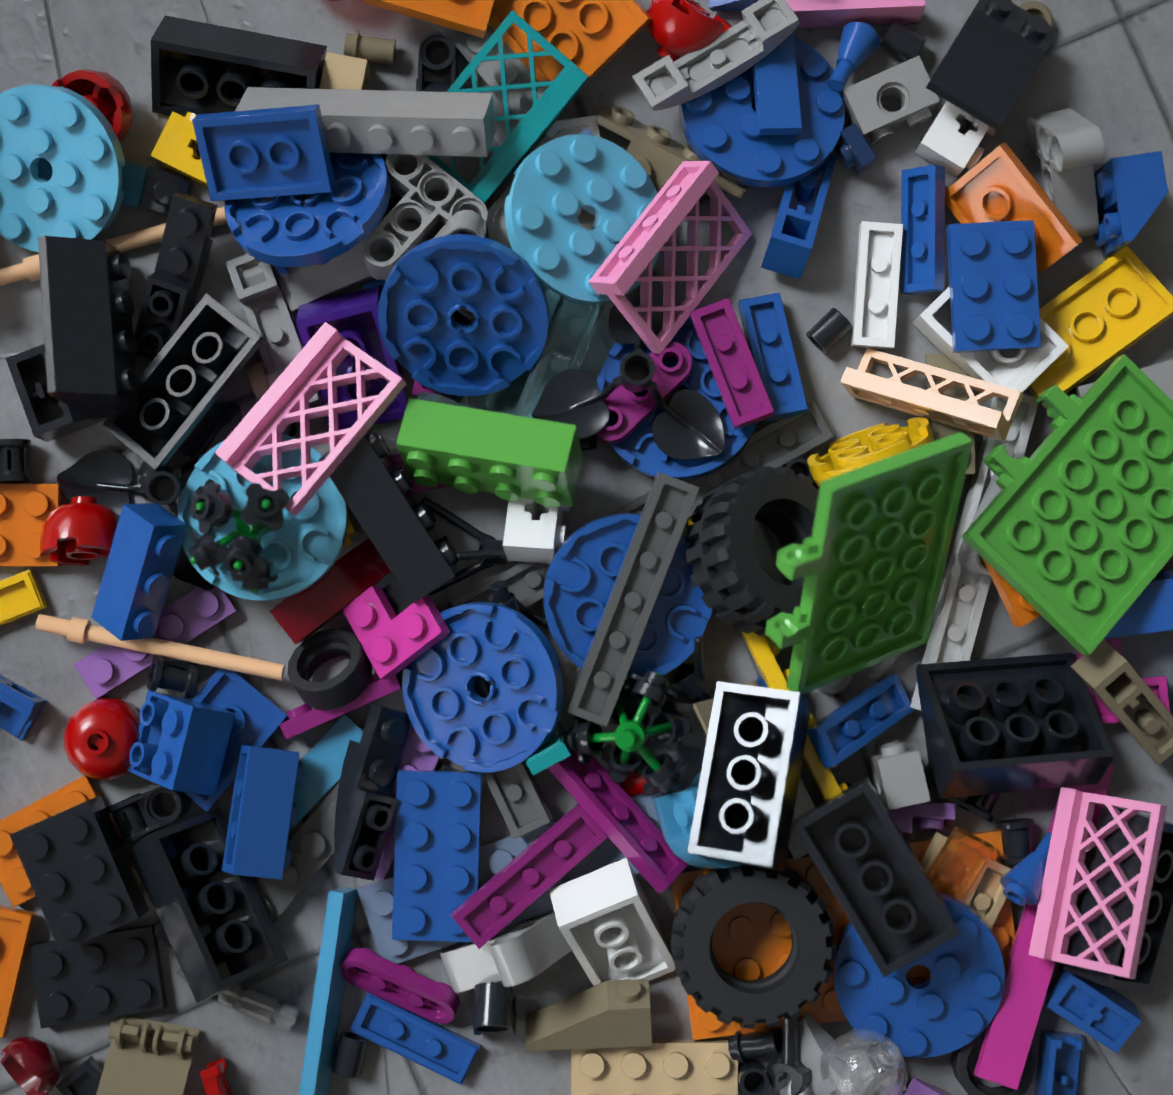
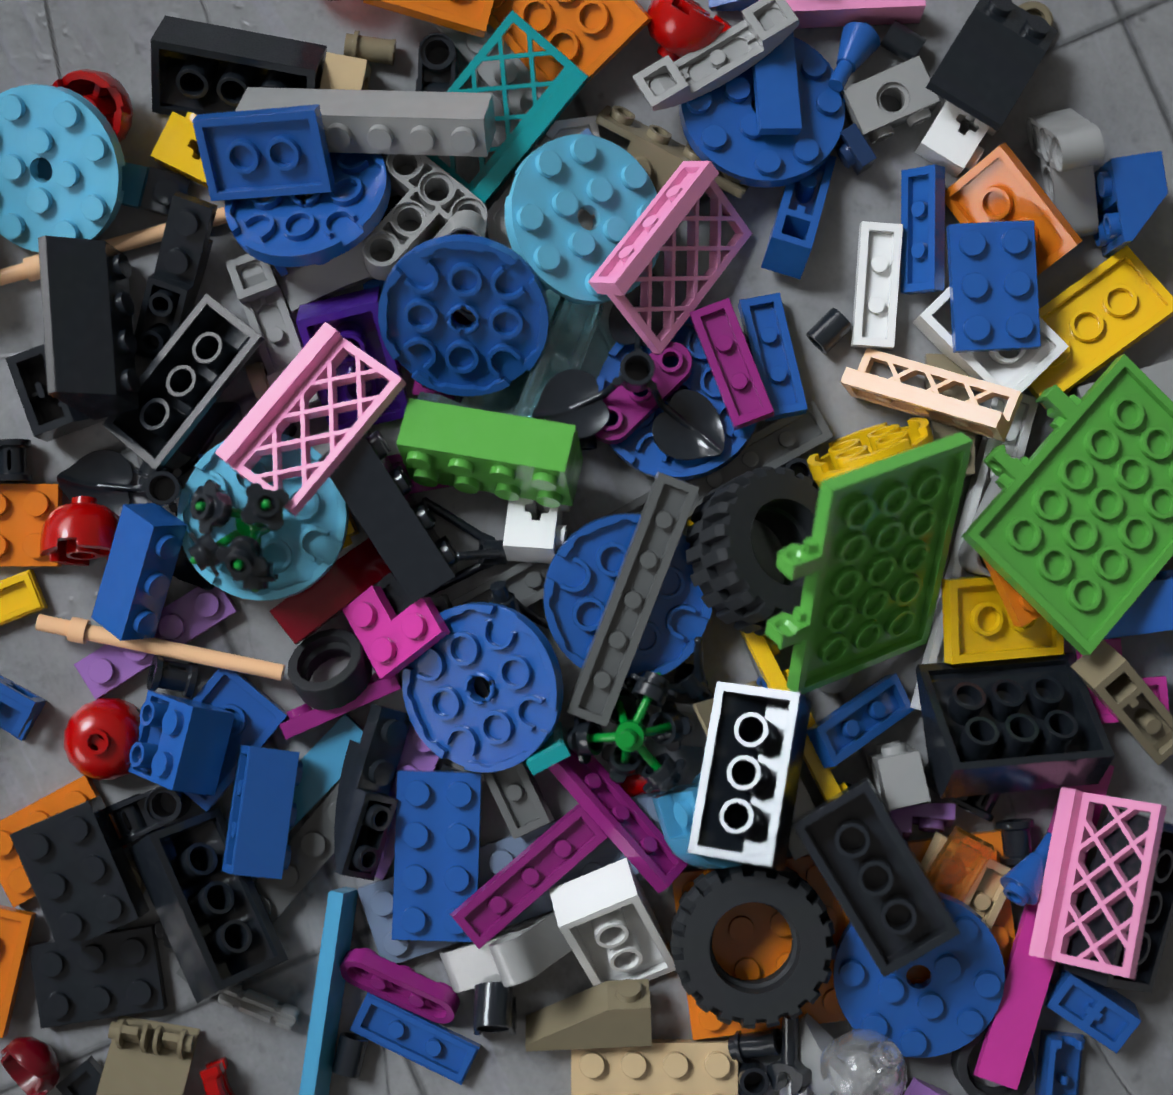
none -> yellow plate [942,576,1064,664]

